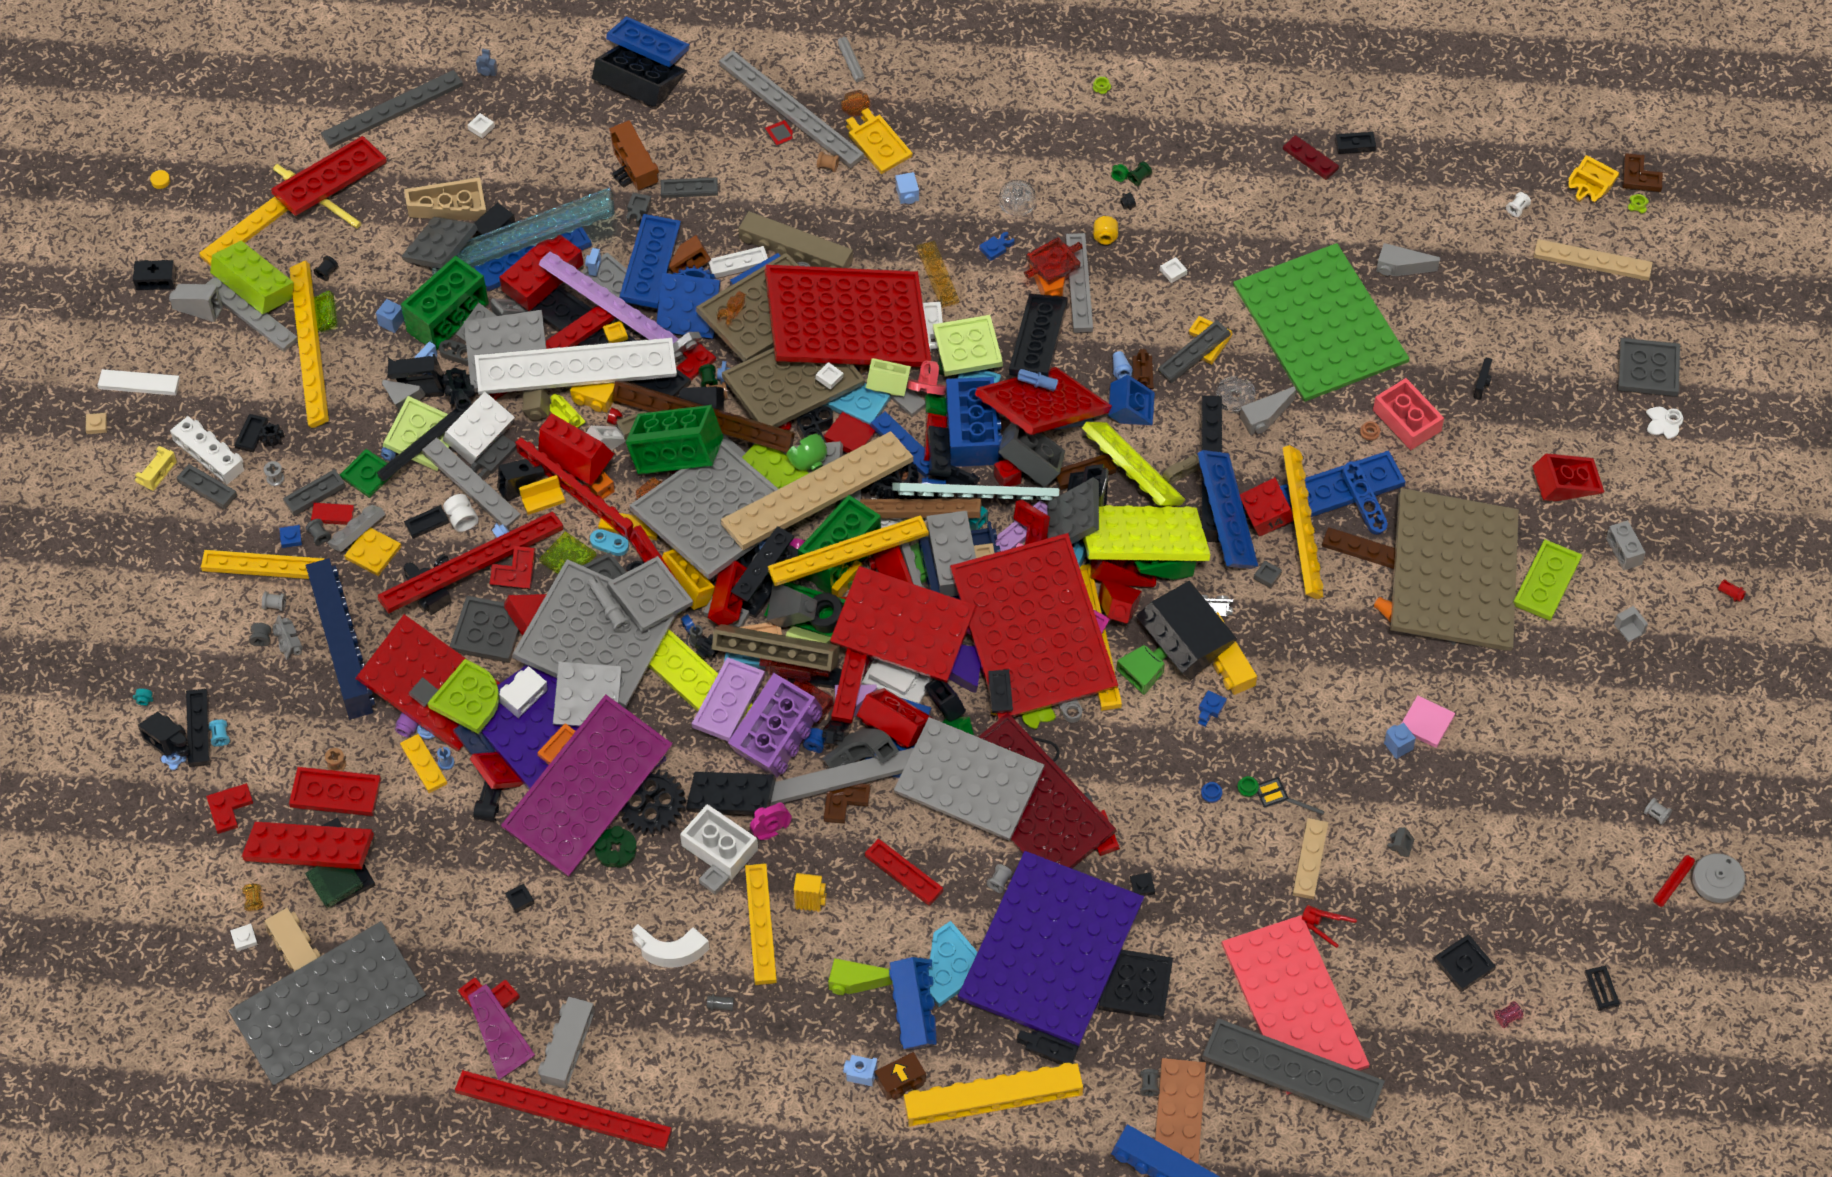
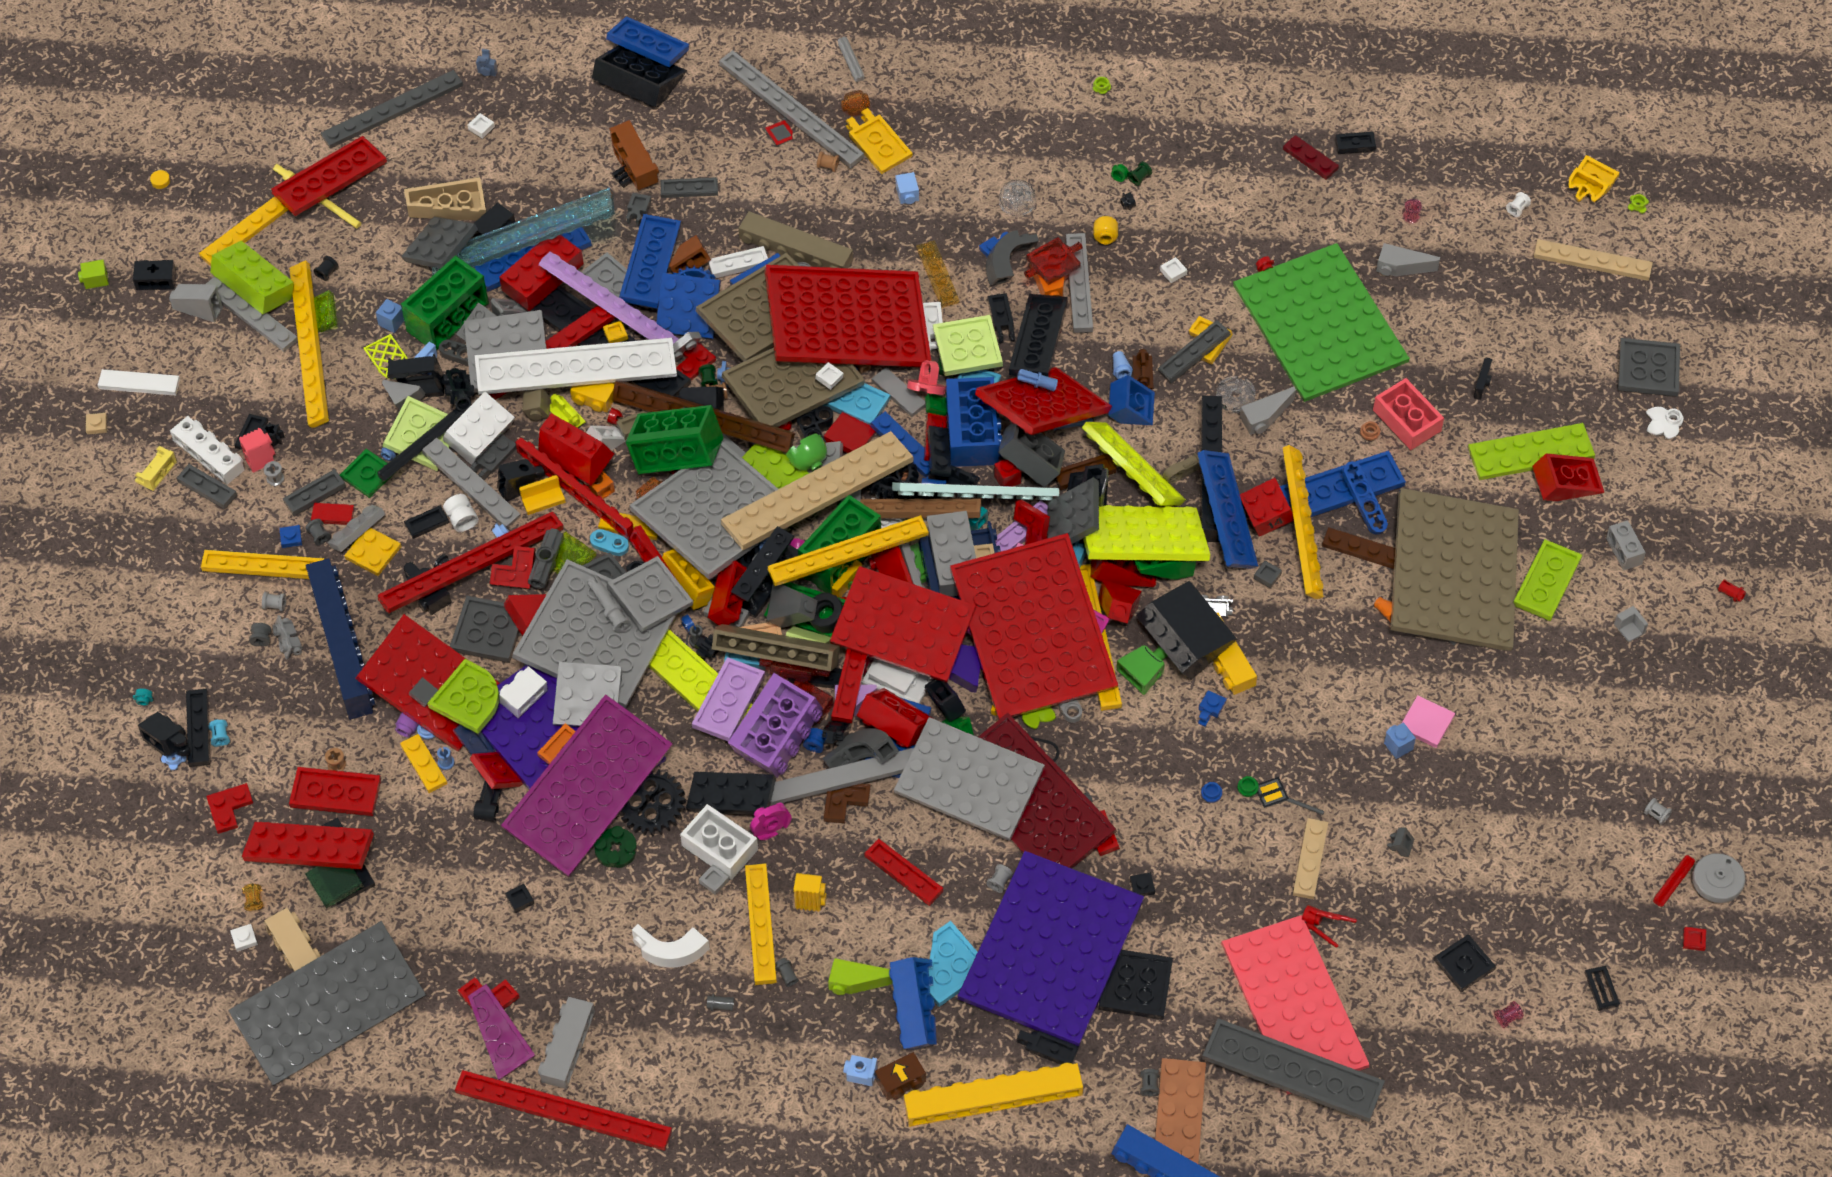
light blue plate [585,248,601,276] -> none
clear orange plate [717,291,746,325] -> none
yellowish green brick [866,358,911,396] -> none
black plate [988,669,1013,713] -> none
reddish brown plate [1623,153,1663,192] -> none
none -> lime brick [78,259,109,289]
none -> coral brick [239,428,275,472]
none -> neon yellow window [363,334,408,379]
none -> dark grey piece [528,528,564,589]
none -> dark grey pin [775,958,799,987]
none -> dark grey arch [986,230,1039,286]
none -> black hinge [987,293,1015,343]
none -> red plate [1256,256,1274,272]
none -> clear pink bush [1403,199,1422,223]
none -> lime plate [1468,423,1595,480]
none -> red tile [1683,927,1706,951]

